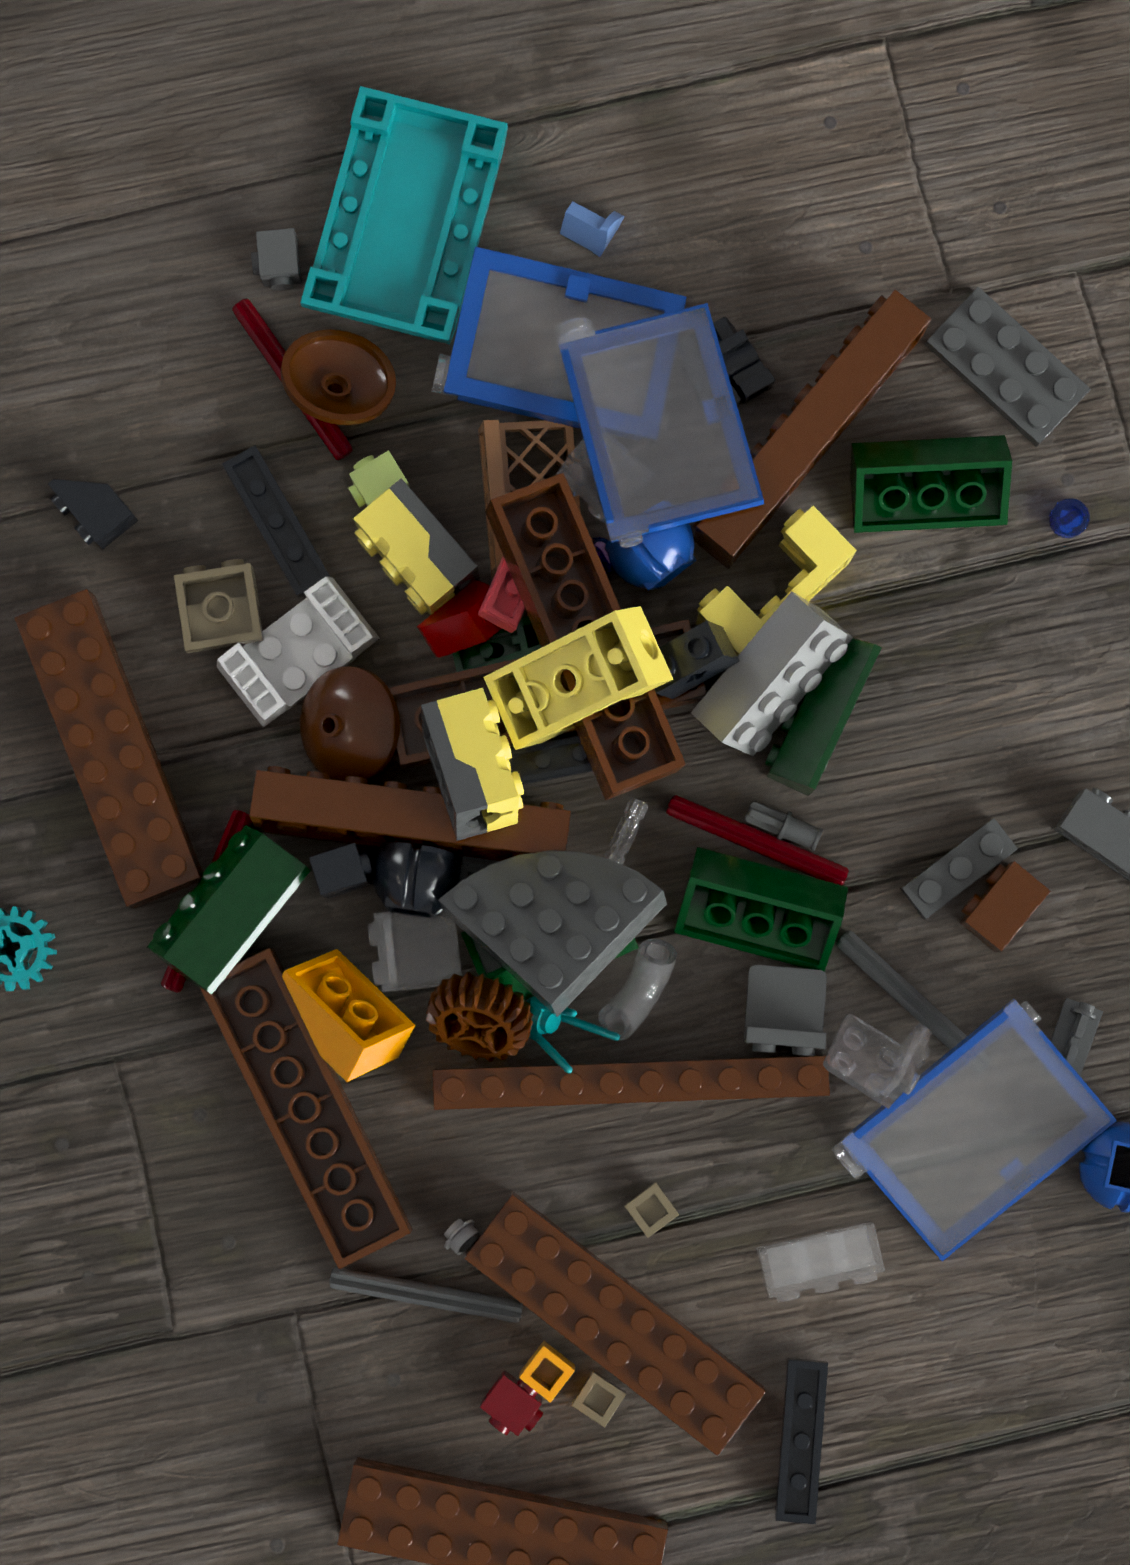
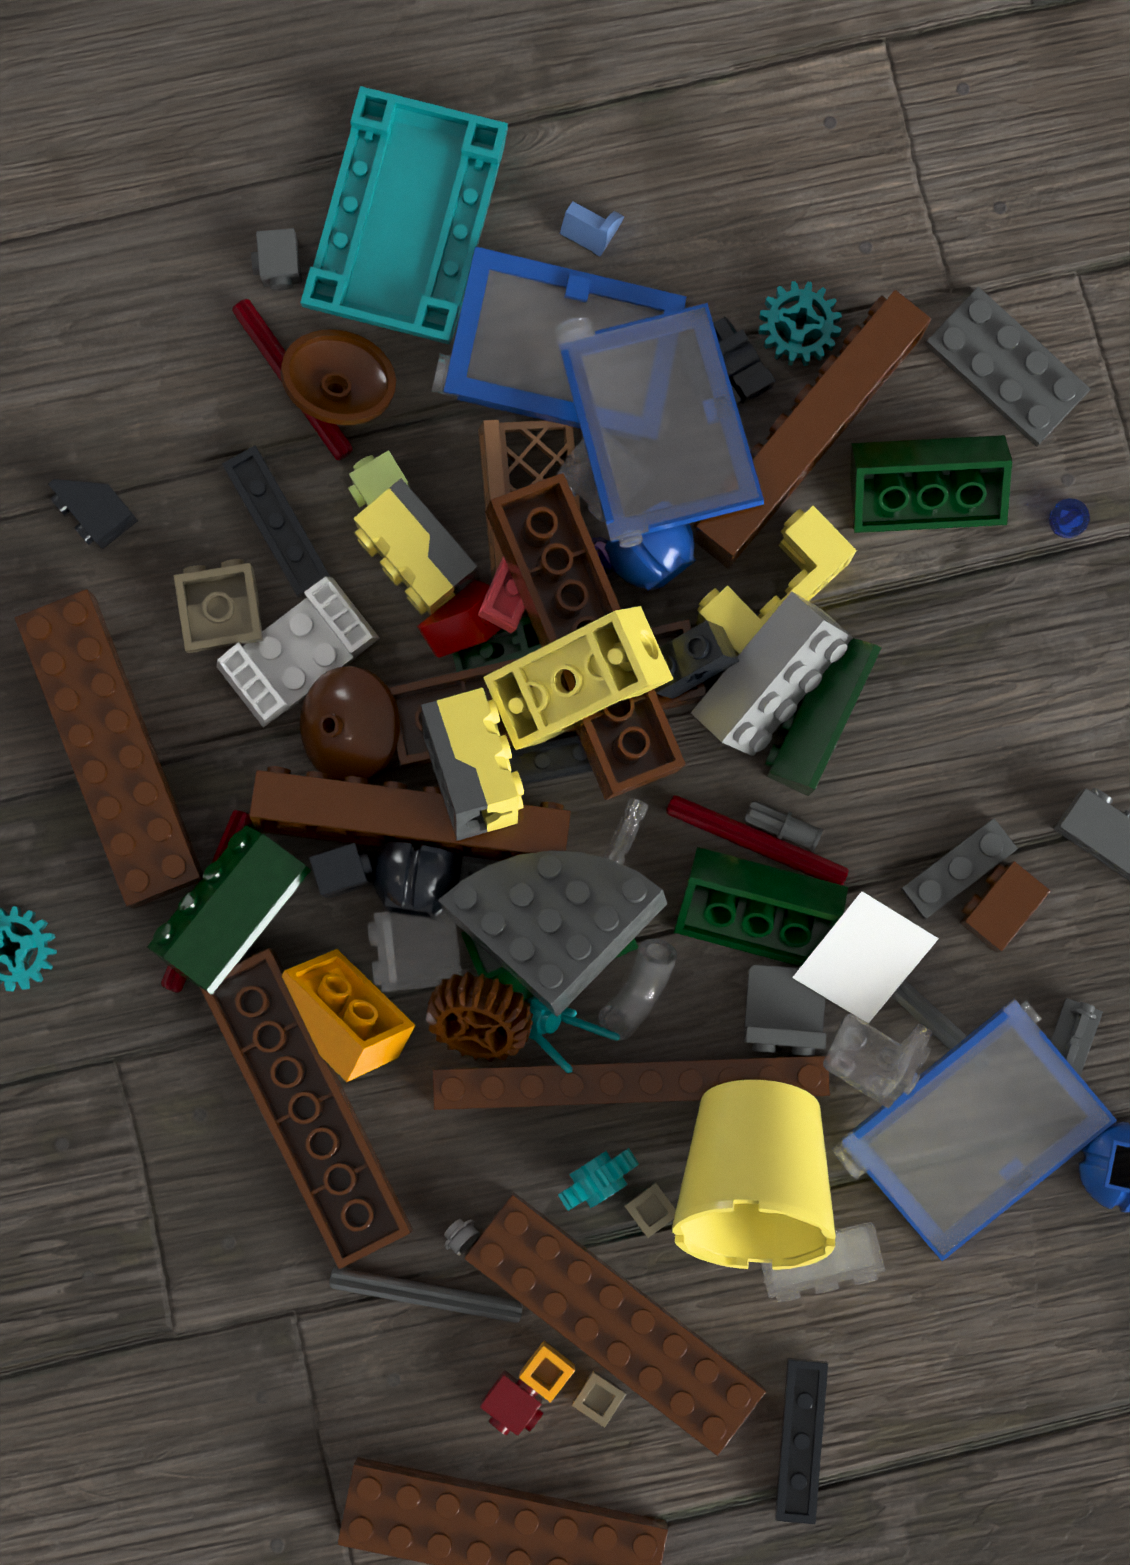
none -> teal gear [558,1148,639,1211]
none -> light yellow cone [672,1080,836,1270]
none -> teal gear [758,281,842,366]
none -> white sticker [792,891,939,1023]

